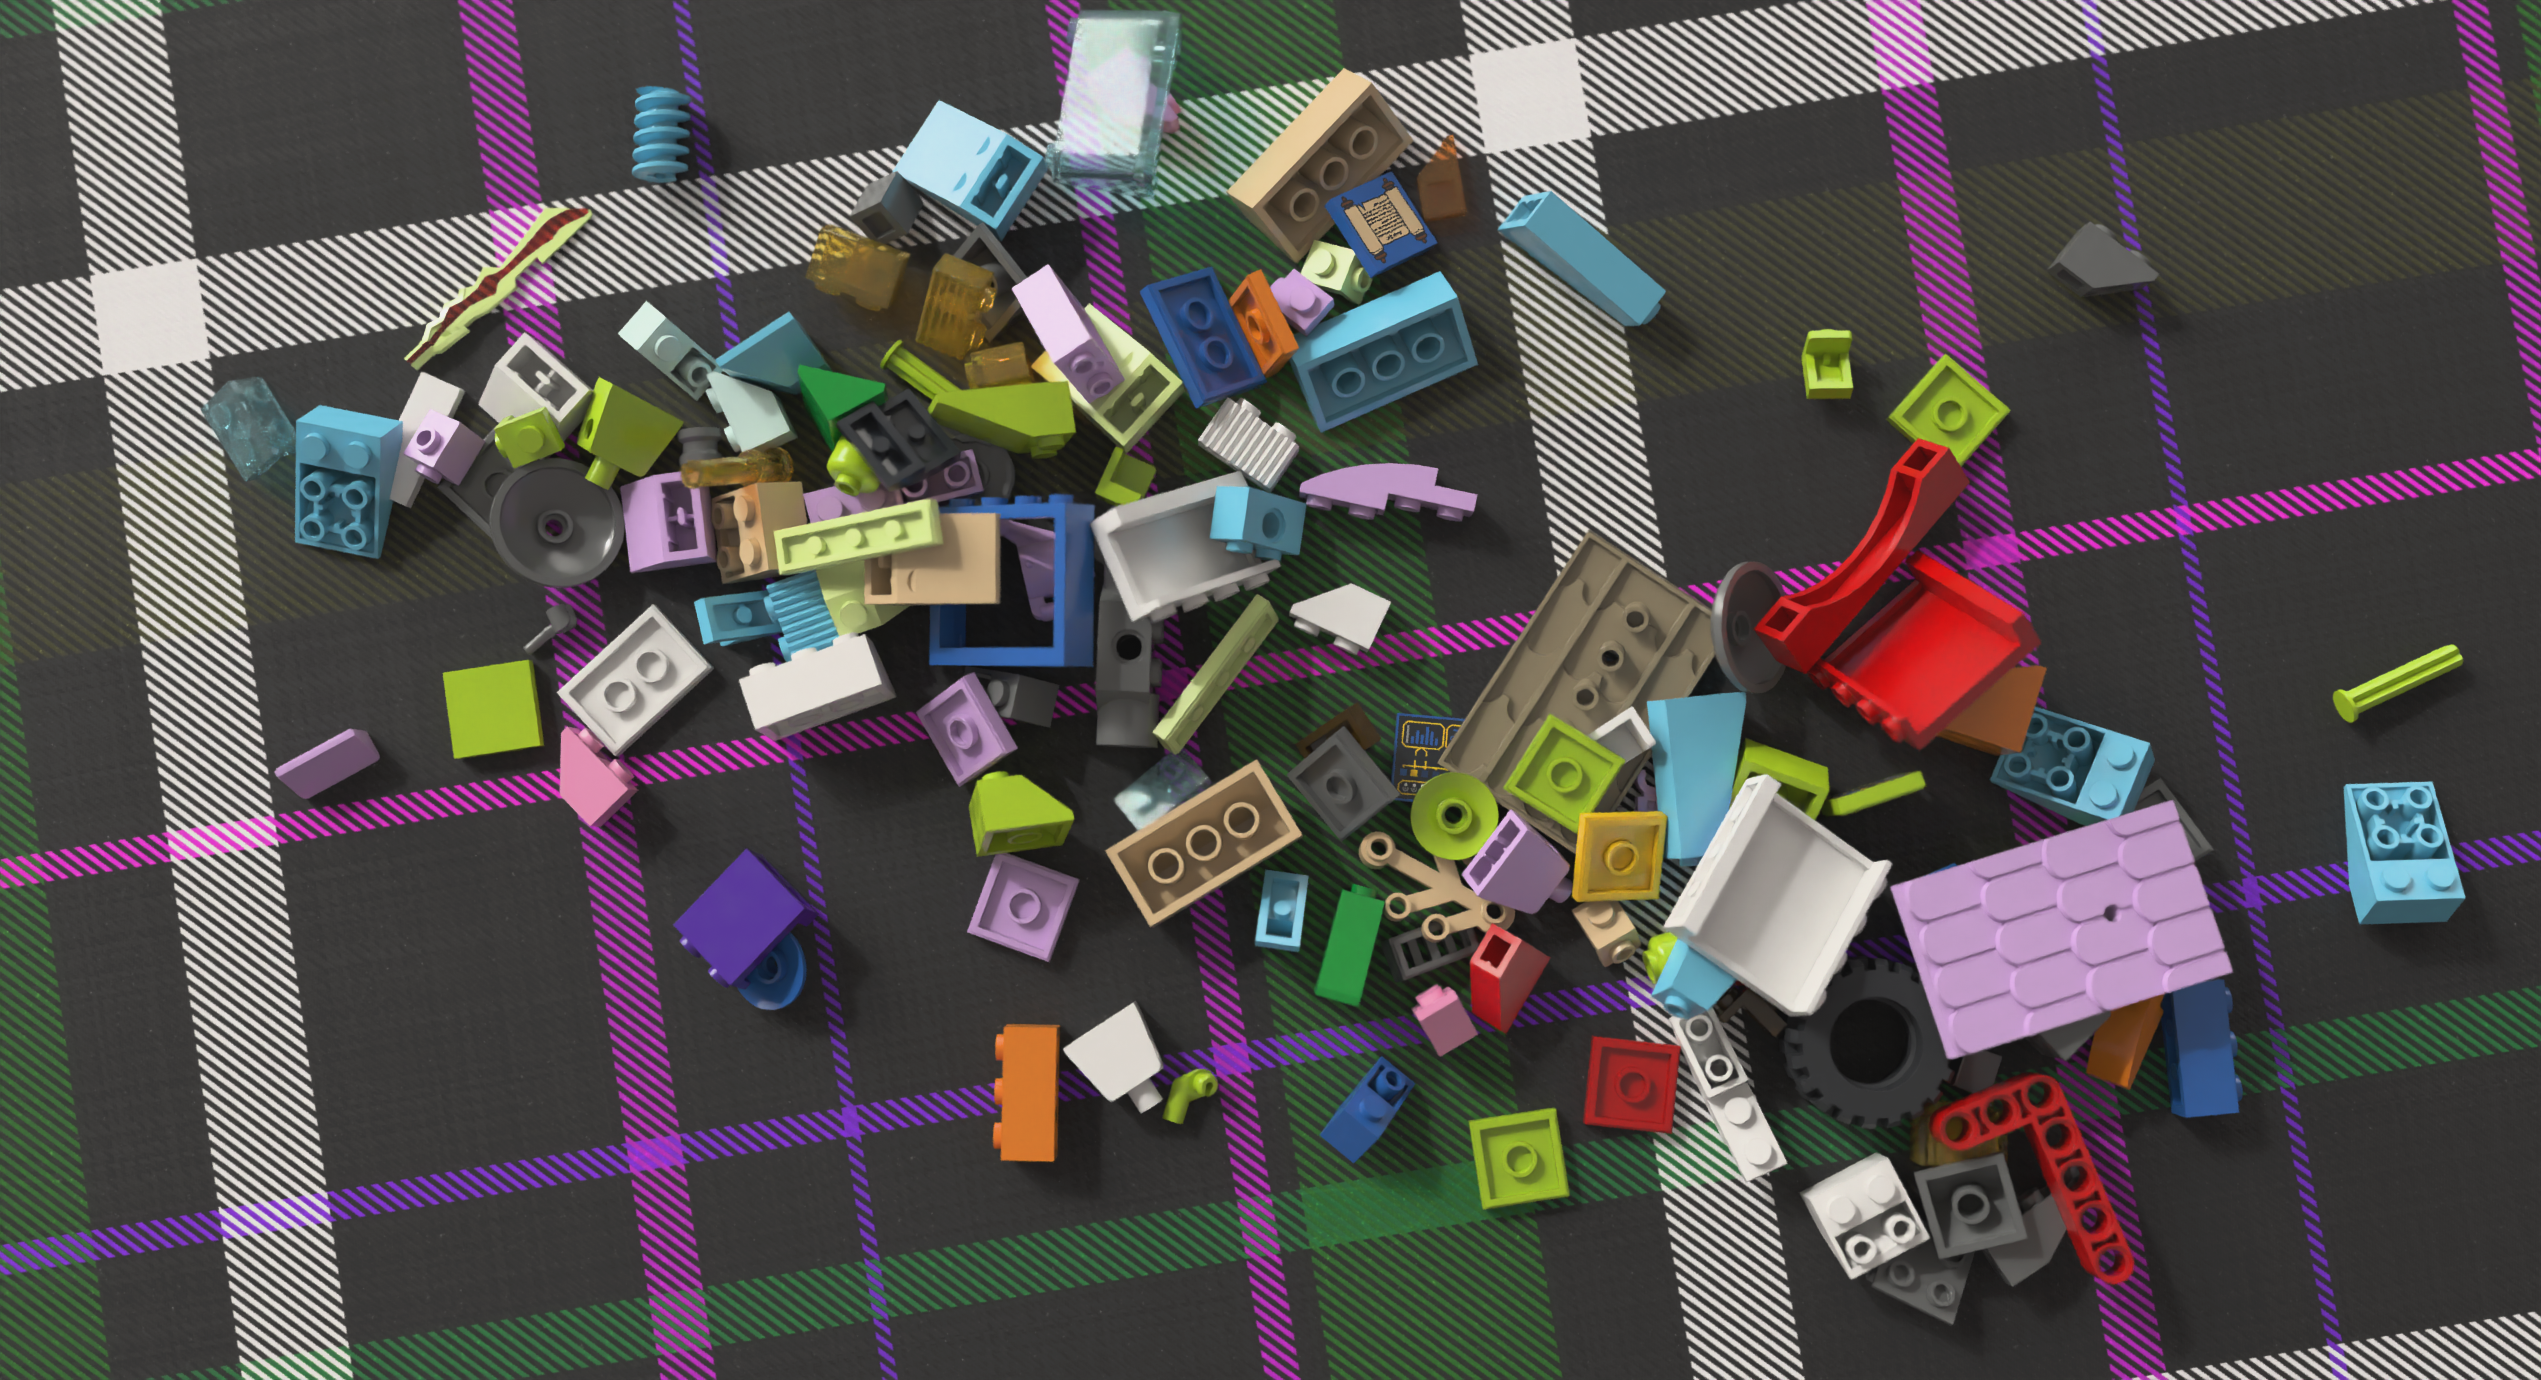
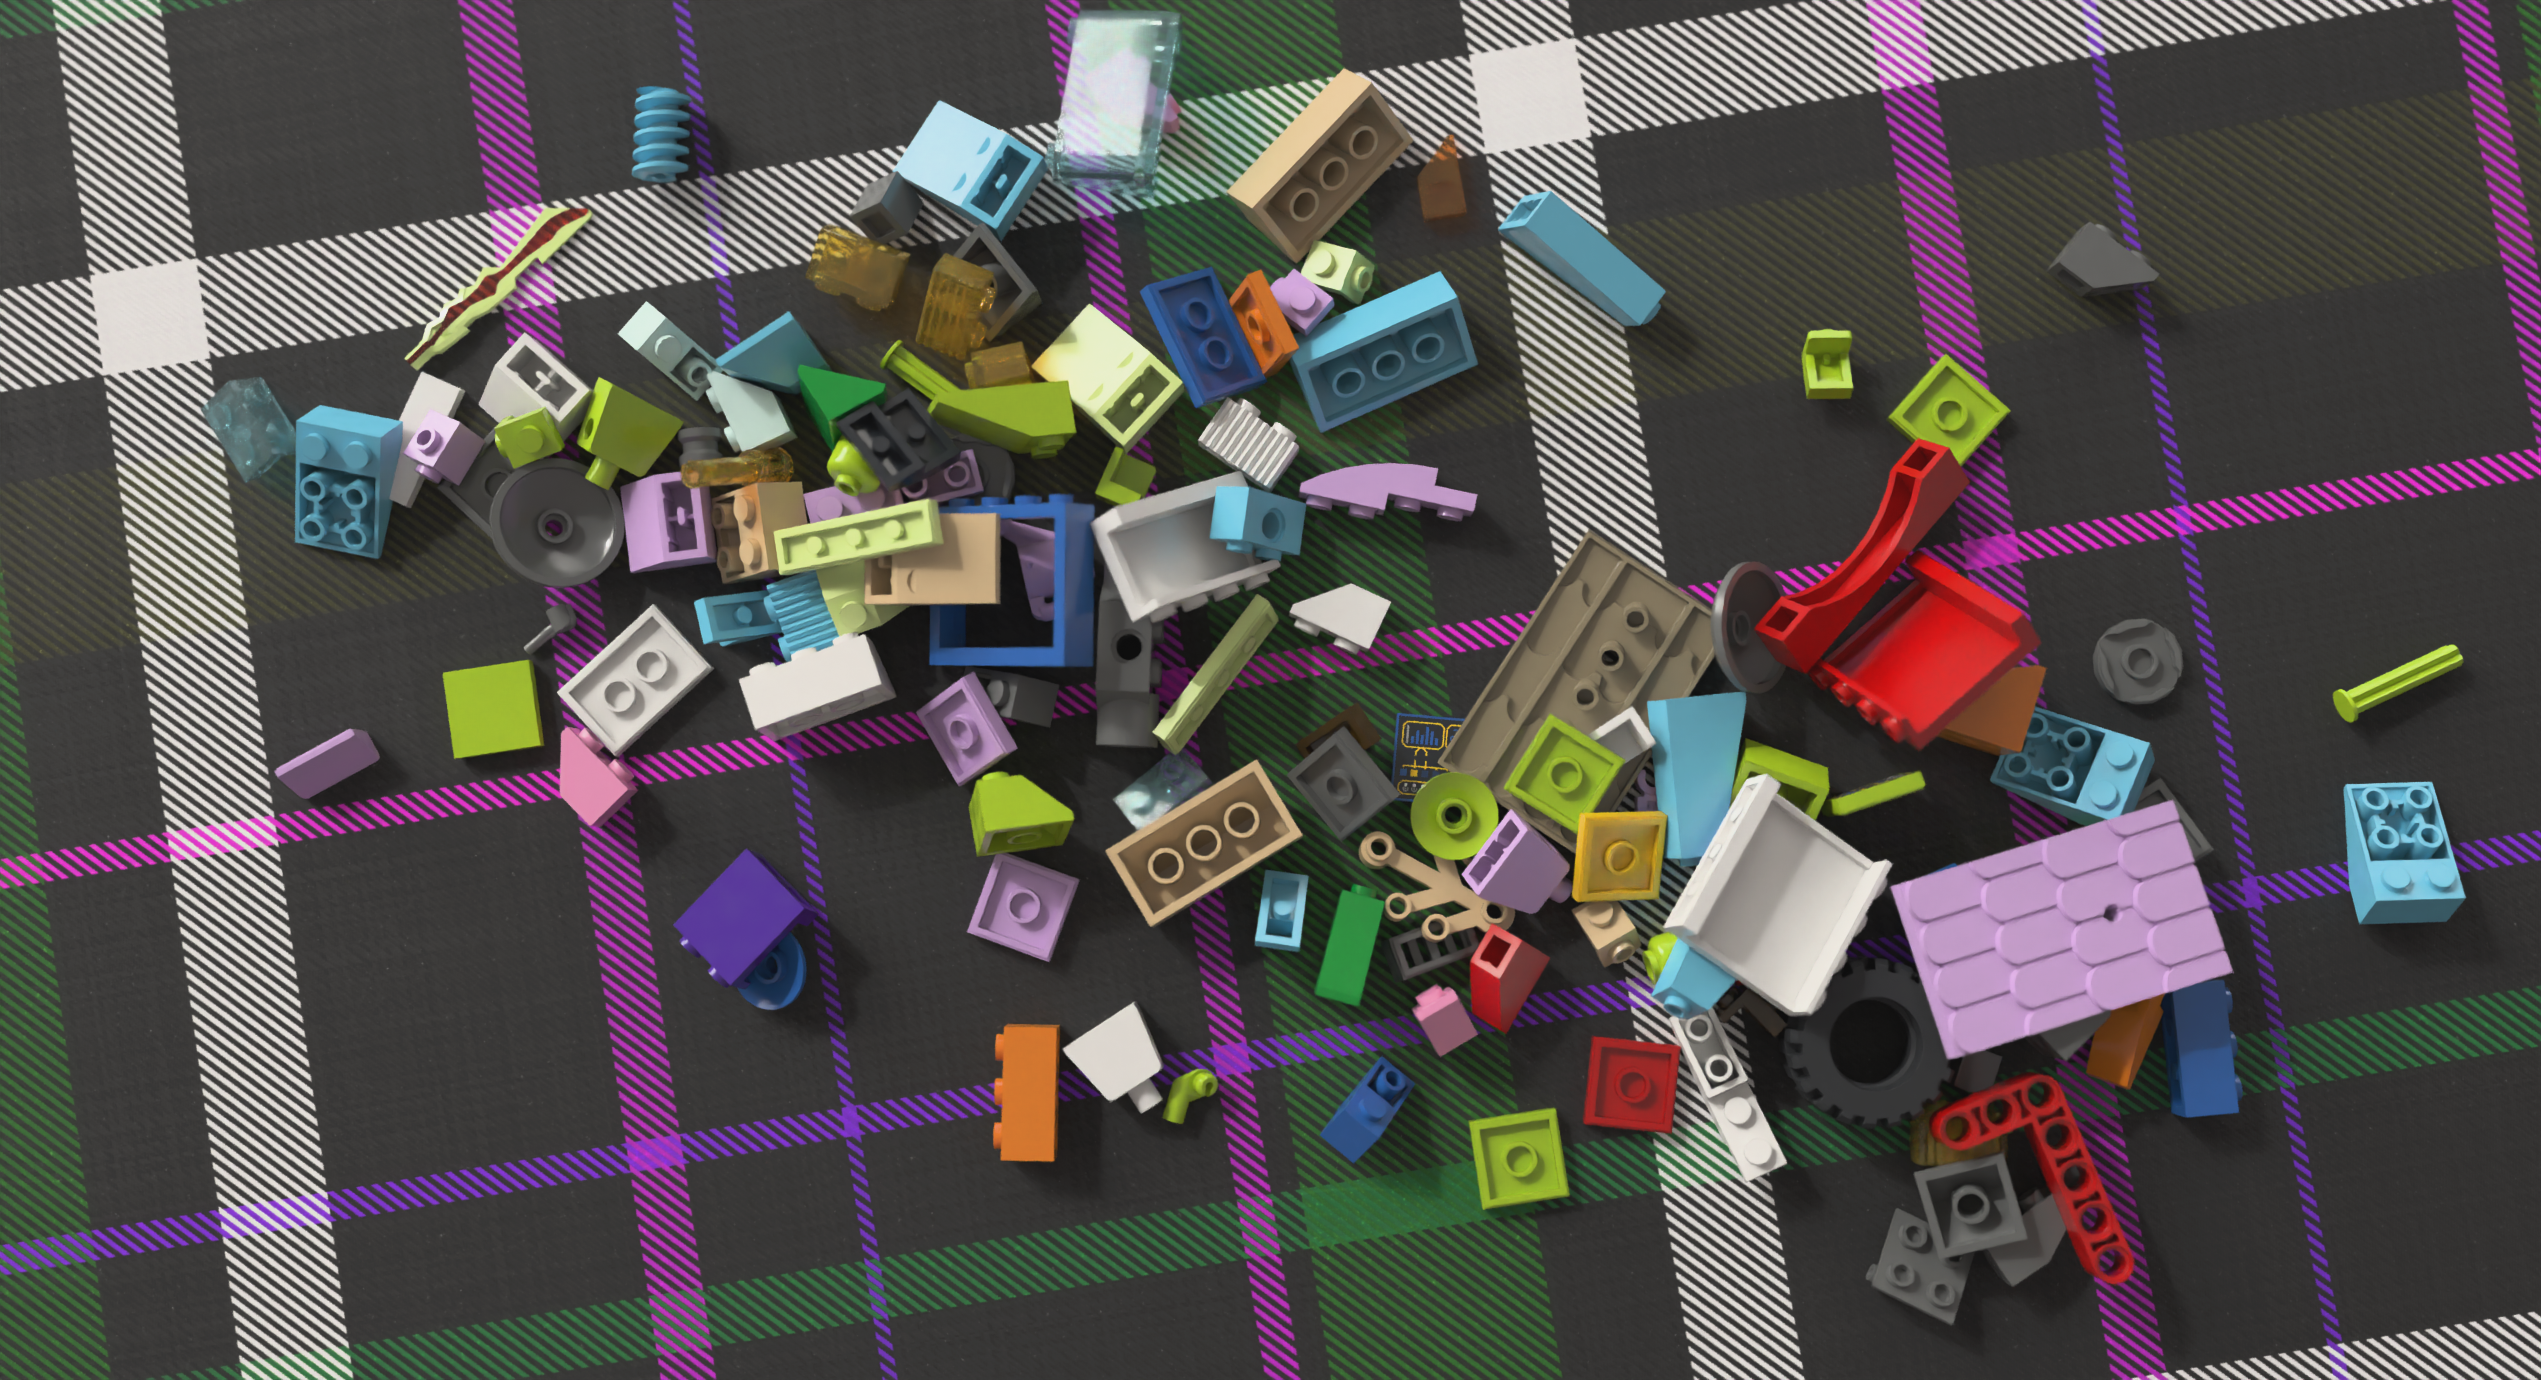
window [1012,264,1125,404] -> none
tile [1325,171,1437,278] -> none
white slope [1800,1152,1930,1279] -> none
none -> dark grey tile [2093,619,2184,705]

